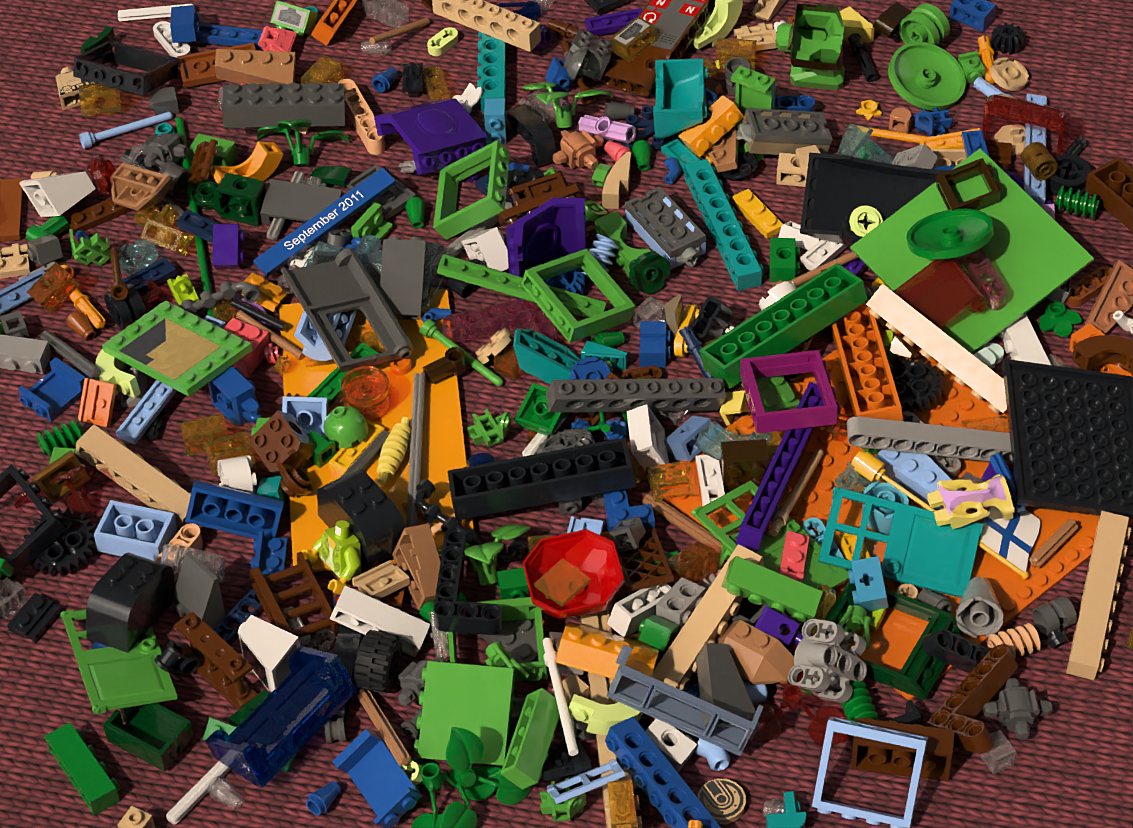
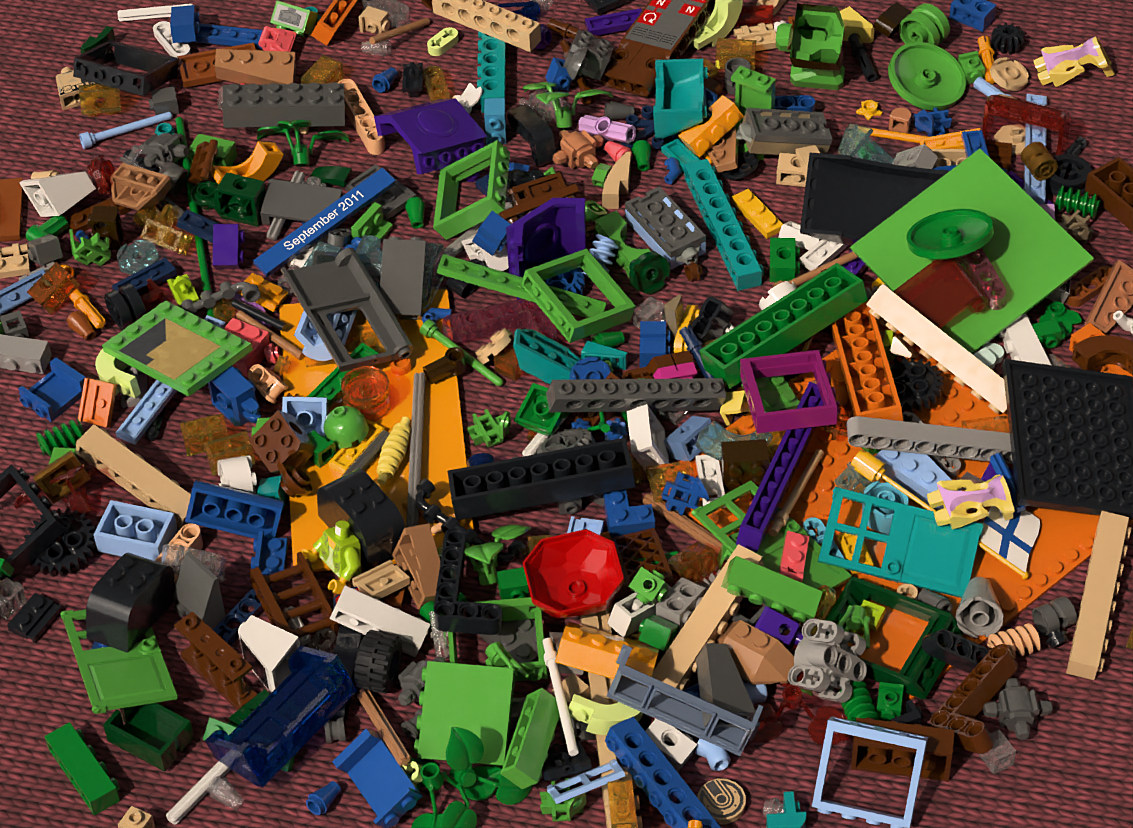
dark grey axle [40,330,101,379] -> none
reddish brown piece [110,247,128,300] -> none
black piece [155,640,201,675] -> none
light grey axle [398,161,416,173] -> none
piece [534,558,591,607] -> none
dark grey brick [609,516,646,553] -> none
clear yellow brick [610,16,657,62] -> none
dark azure brick [848,556,888,612] -> none
yellowish green gear [849,206,883,237] -> none
dark brown window [935,158,1002,210] -> none
medium nougat axle [1029,519,1078,568] -> none
none -> dark brown brick [88,206,124,251]
none -> light nougat piece [248,364,289,404]
none -> tan brick [358,6,390,35]
none -> blue brick [472,211,511,256]
none -> bright green brick [628,567,668,605]
none -> hips [646,351,697,379]
none -> blue piece [661,472,710,515]
none -> reddish brown plate [684,261,703,281]
none -> clear red tile [734,5,774,27]
none -> green brick [876,682,904,721]
none -> green brick [1031,319,1065,349]
none -> light yellow hips [1034,36,1115,87]
none -> dark tan piece [1056,210,1094,246]

